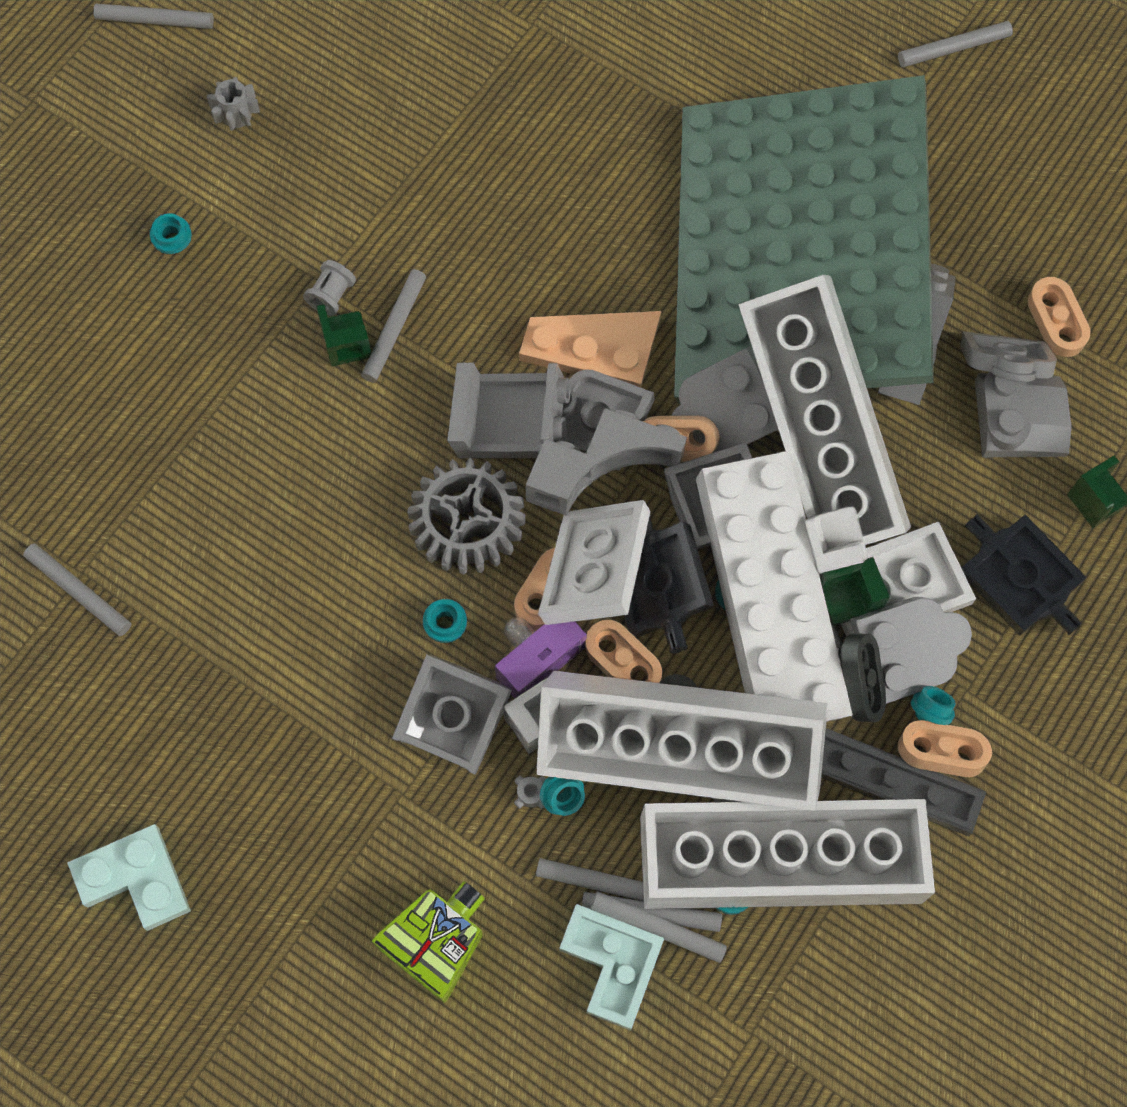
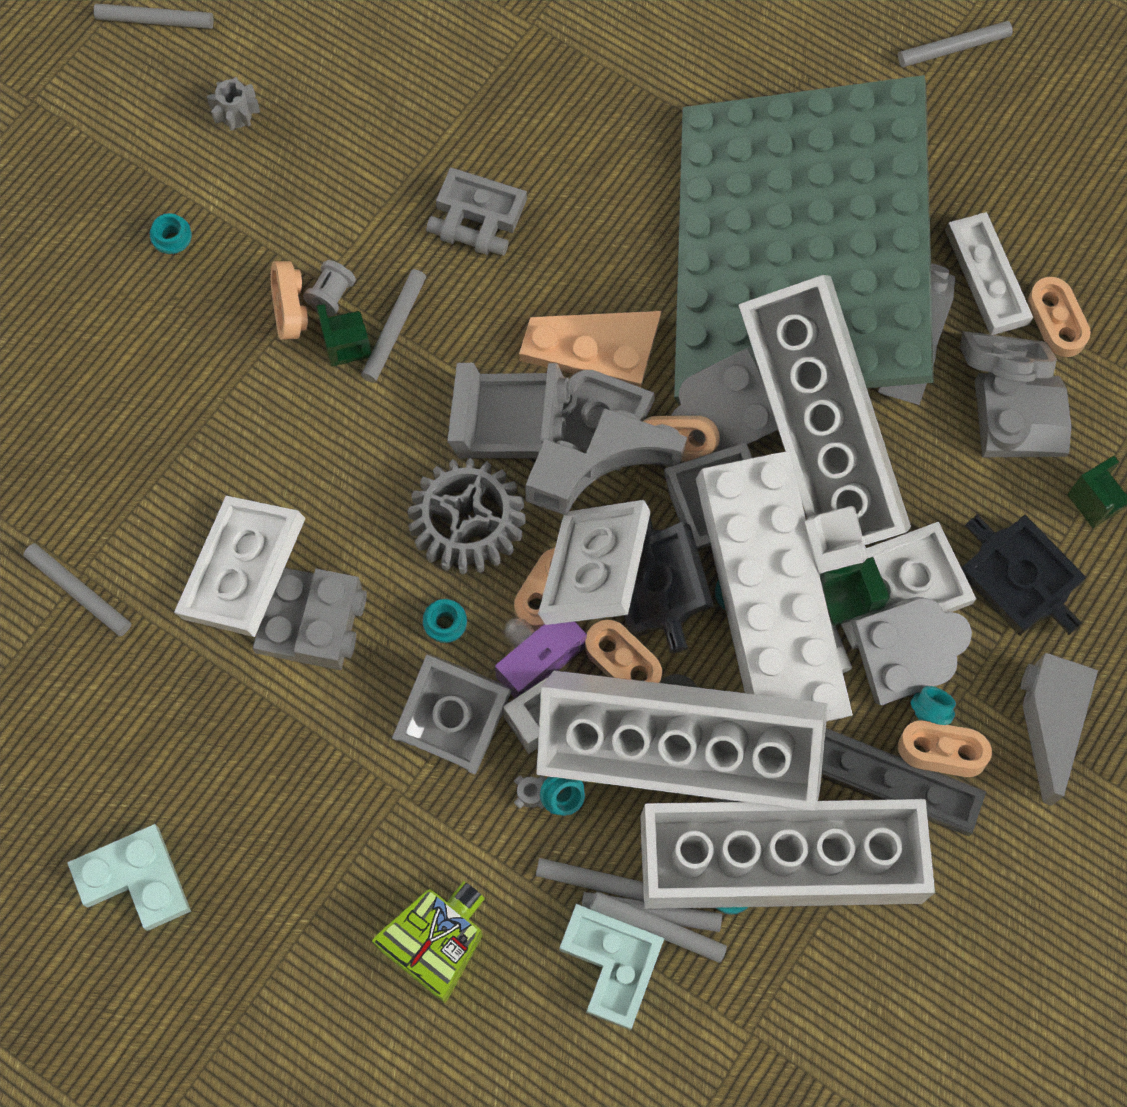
pearl dark grey plate [838,633,886,722] -> none
none -> white plate [174,496,305,637]
none -> light grey plate [253,568,367,670]
none -> light nougat plate [271,261,308,340]
none -> light grey plate [426,167,527,256]
none -> white plate [945,212,1033,335]
none -> light grey slope [1021,653,1098,806]

